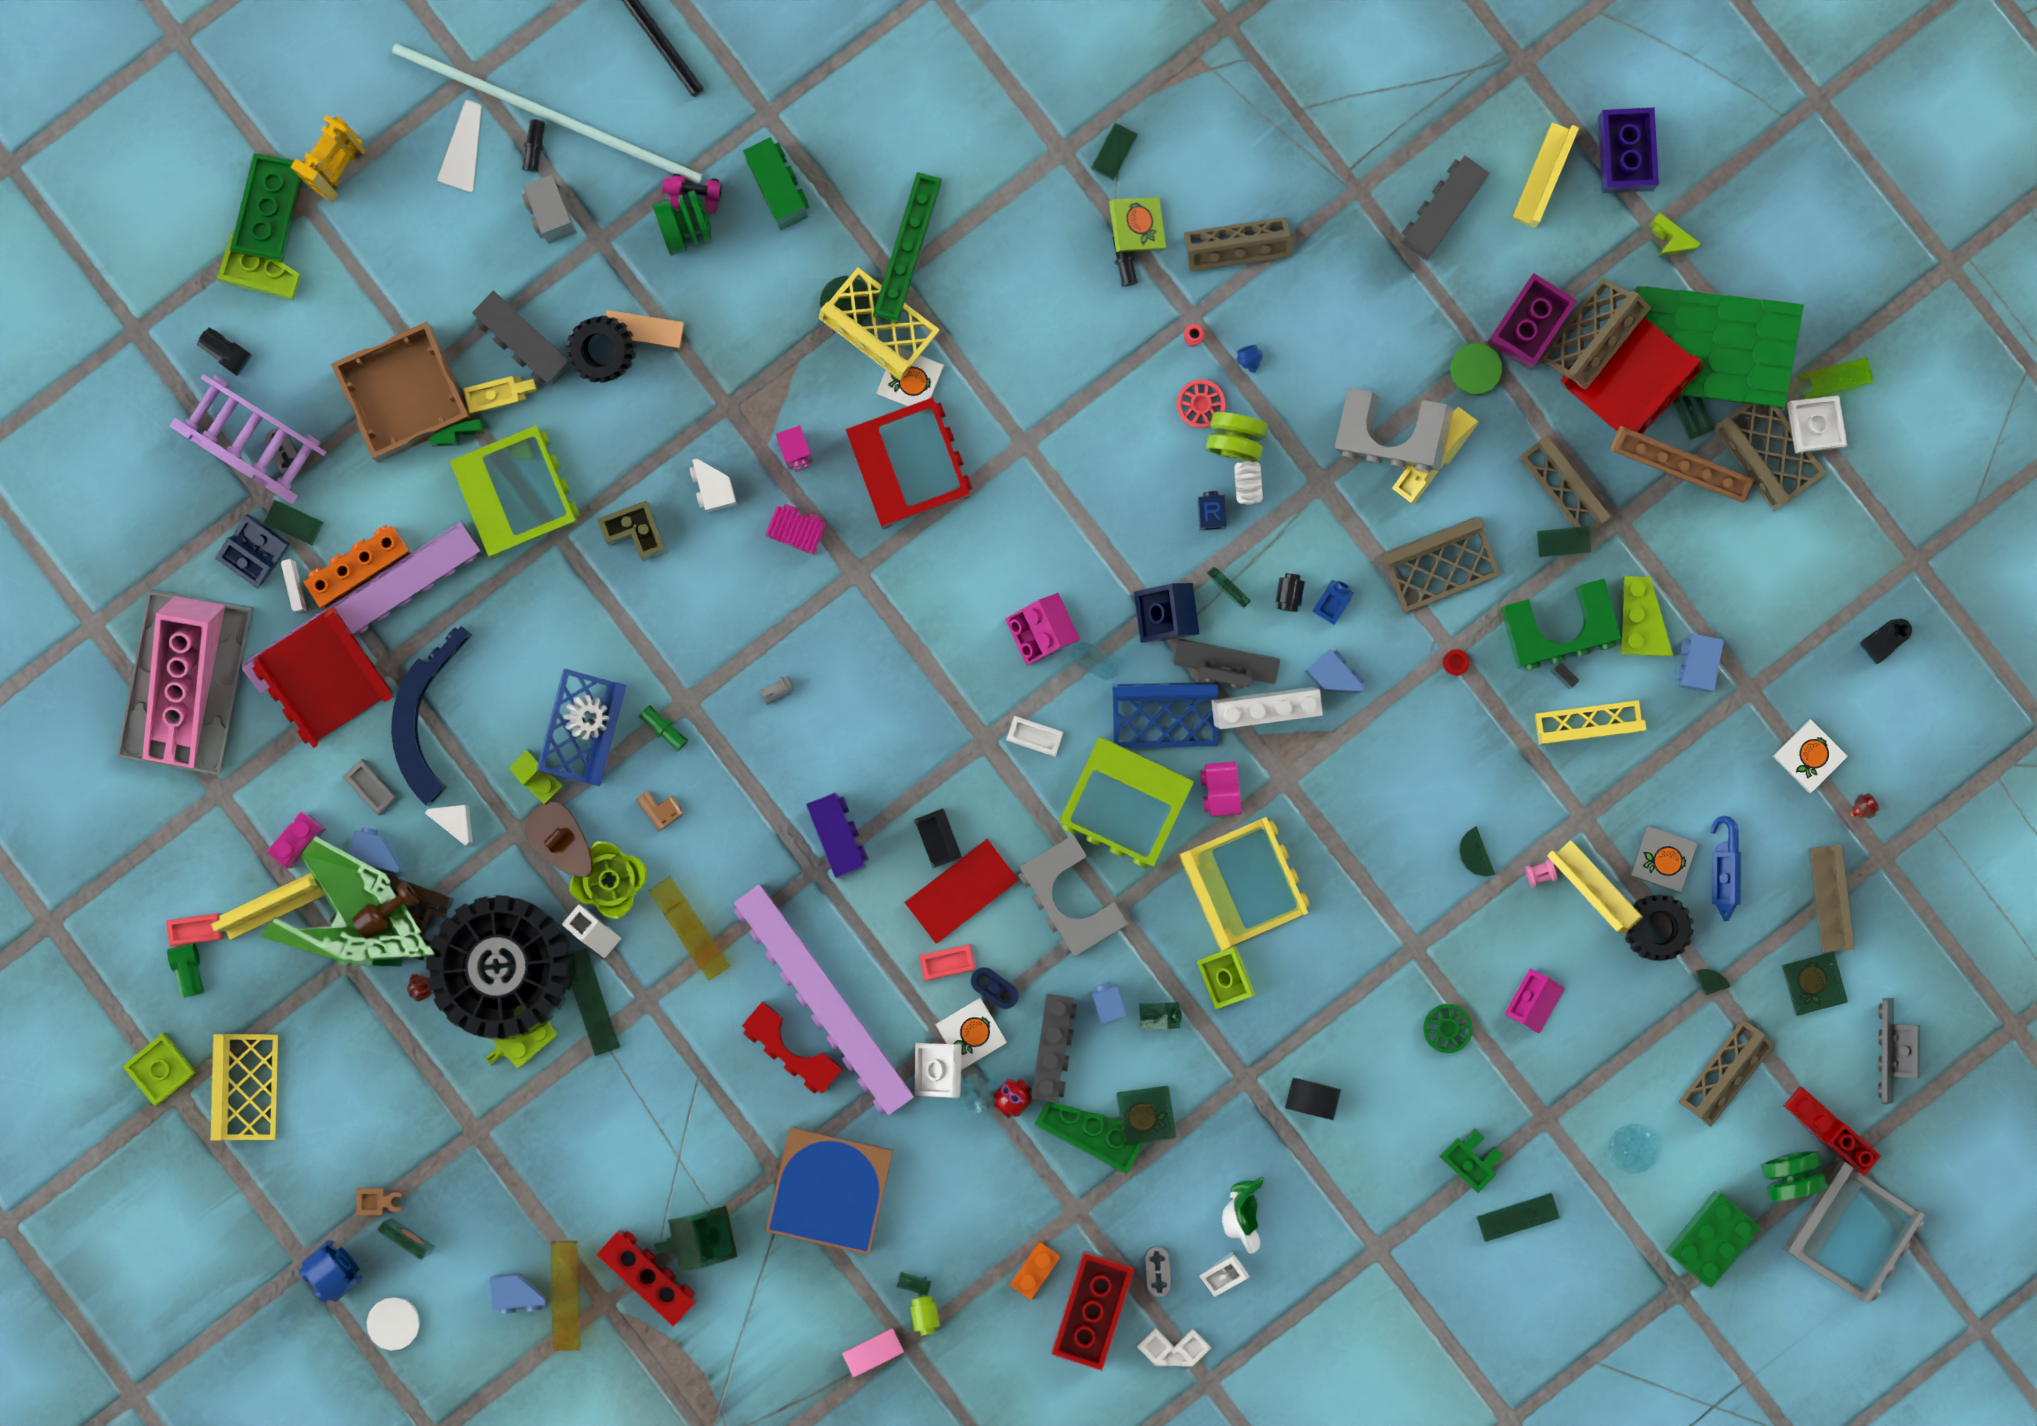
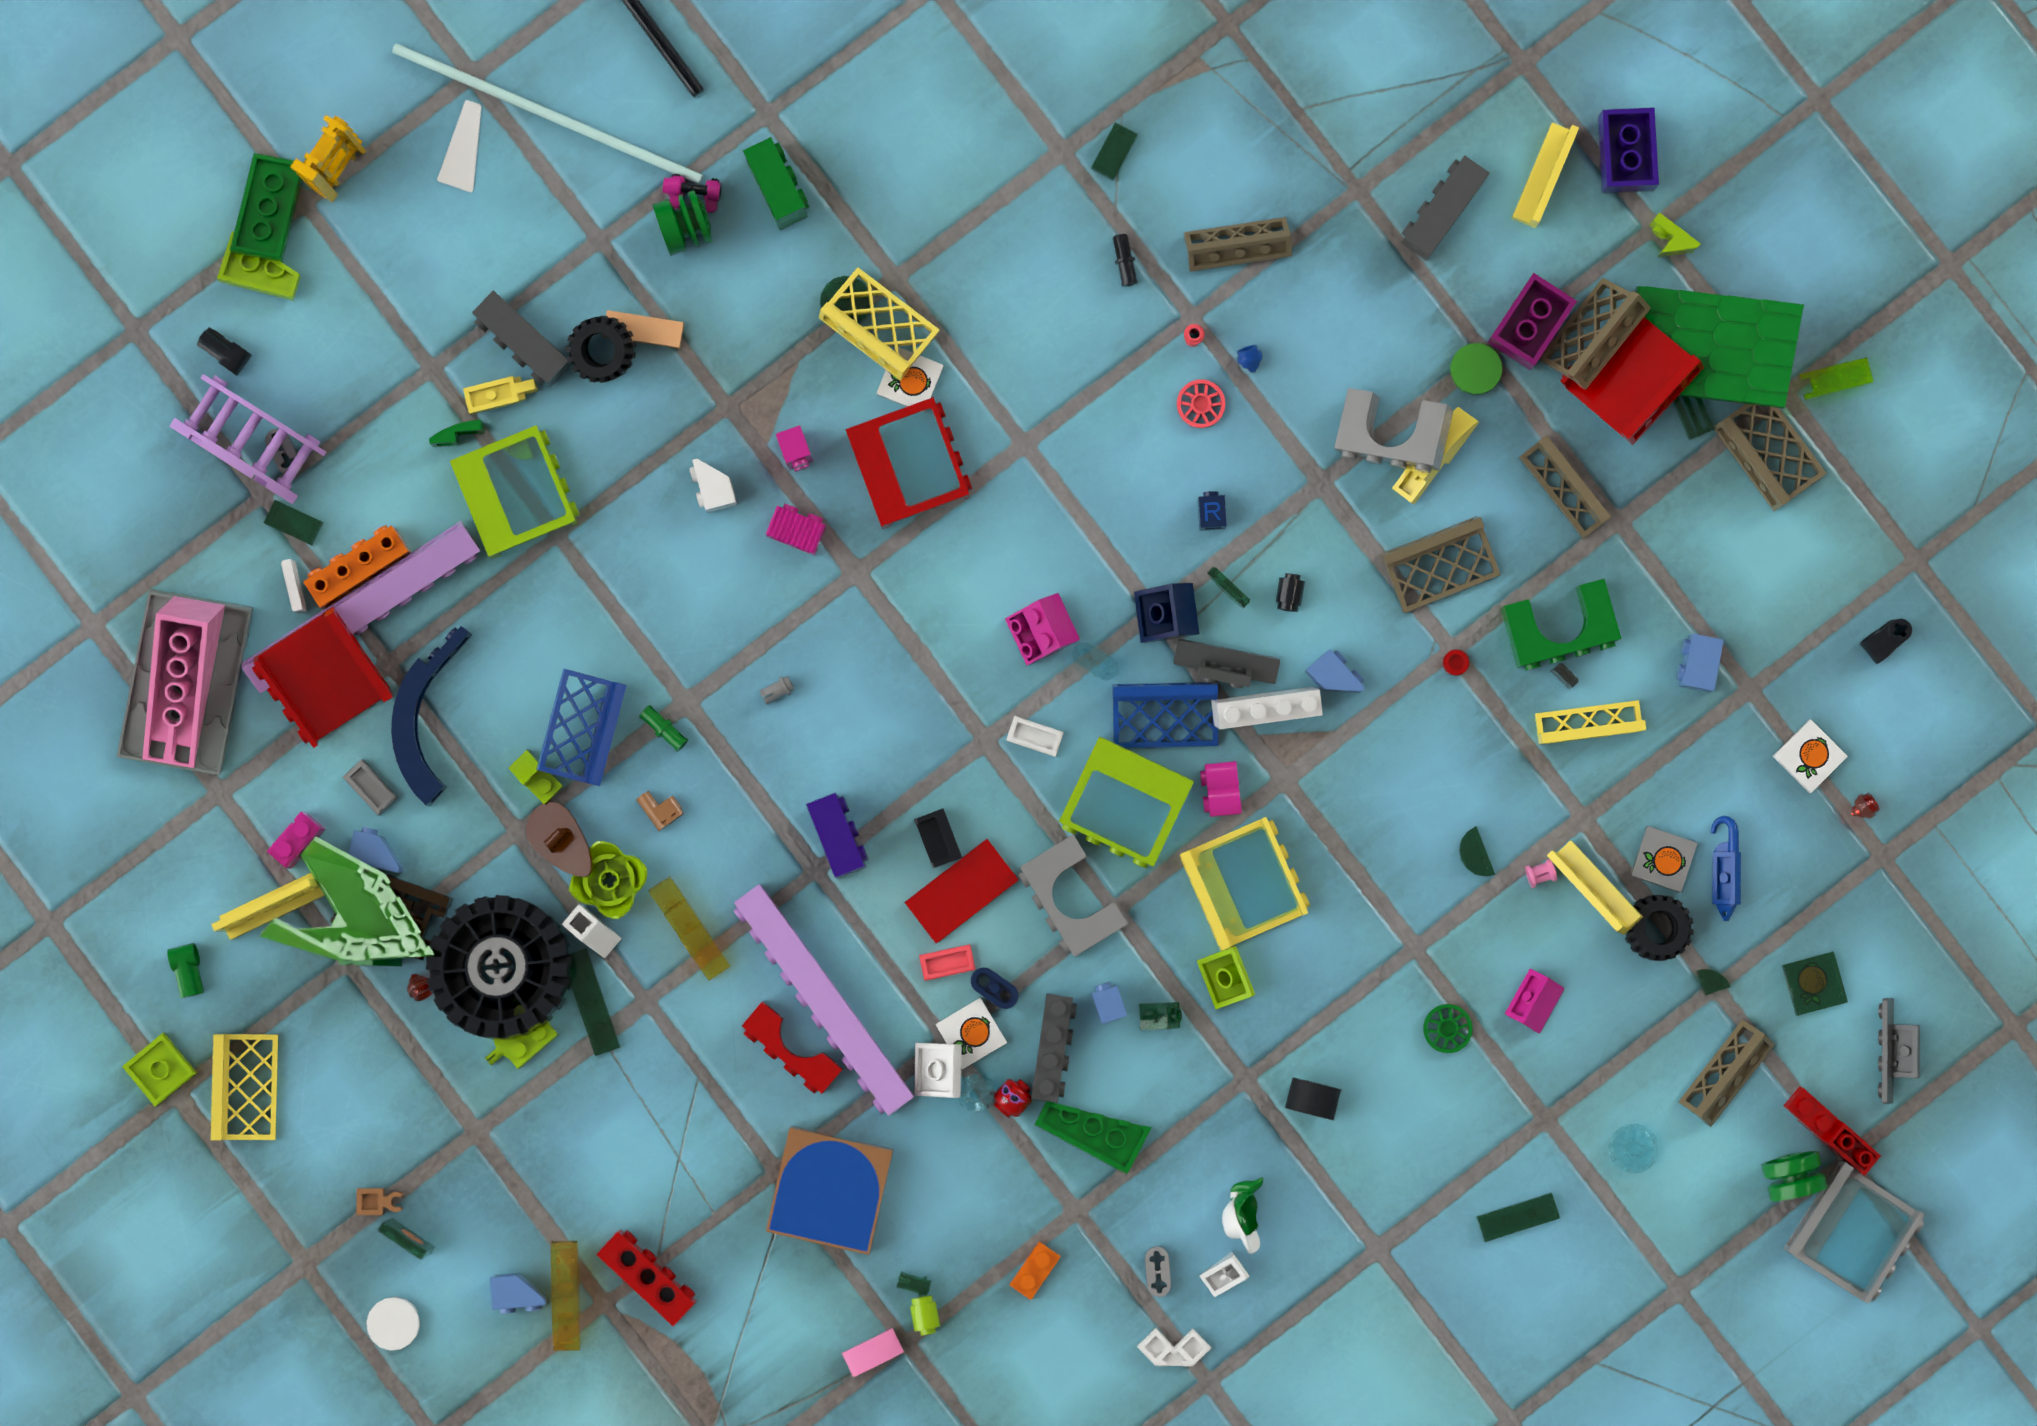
coral tile [166,913,223,947] -> none
dark blue slope [215,514,290,588] -> none
blue brick [299,1240,362,1303] -> none
medium nougat tile [331,322,472,462] -> none
reddish brown piece [352,881,419,939] -> none
white slope [425,805,473,847] -> none
black axle [522,119,545,172] -> none
light grey brick [522,174,577,244] -> none
white gear [563,695,609,740] -> none
olive brick [598,500,668,562] -> none
clear green piece [654,1205,738,1272] -> none
green tile [873,172,942,324] -> none
red brick [1051,1250,1134,1371] -> none
lime tile [1109,197,1166,252] -> none
clear green tile [1116,1085,1177,1146] -> none
lime wheel [1205,412,1268,462] -> none
white gear [1234,460,1263,505] -> none
blue bracket [1312,580,1354,625] -> none
green plate [1439,1129,1503,1193] -> none
clear green tile [1537,526,1591,557] -> none
medium nougat tile [1609,426,1755,503] -> none
lime wing [1620,576,1673,657] -> none
green brick [1665,1191,1761,1289] -> none
white tile [1787,395,1847,454] -> none
dark tan fence [1809,845,1854,952] -> none

